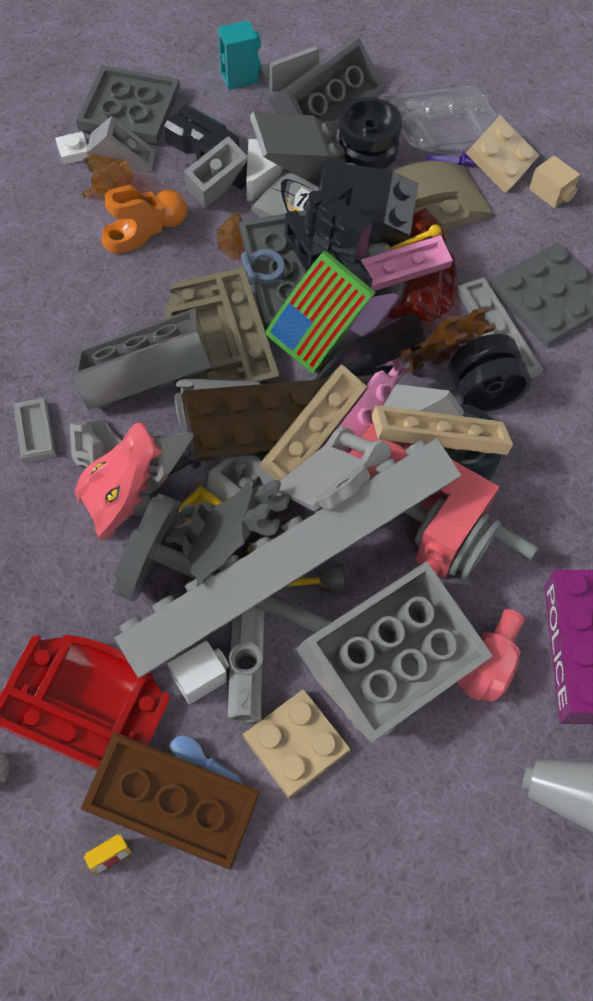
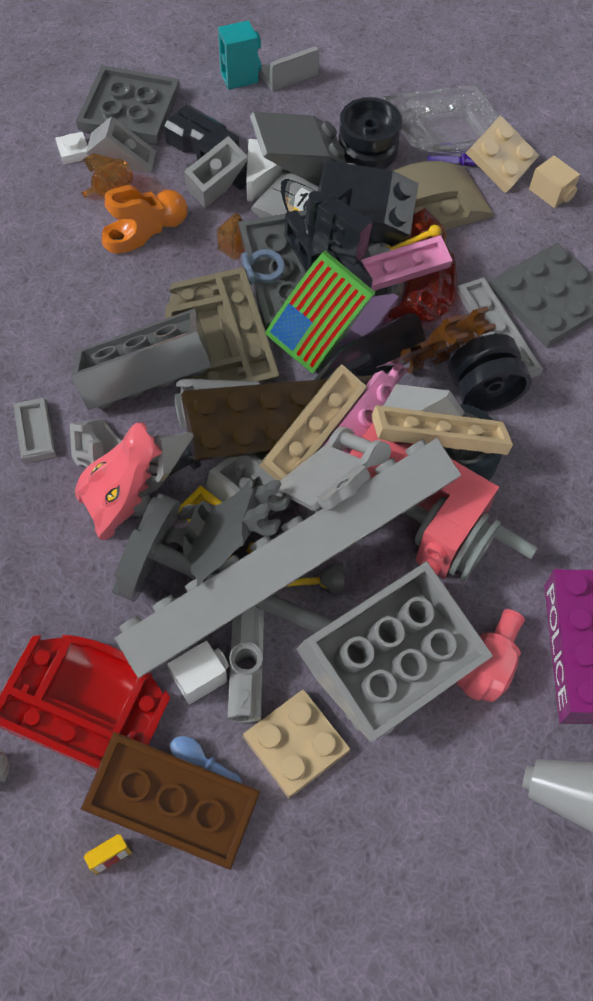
dark grey slope [269,38,385,127] -> none

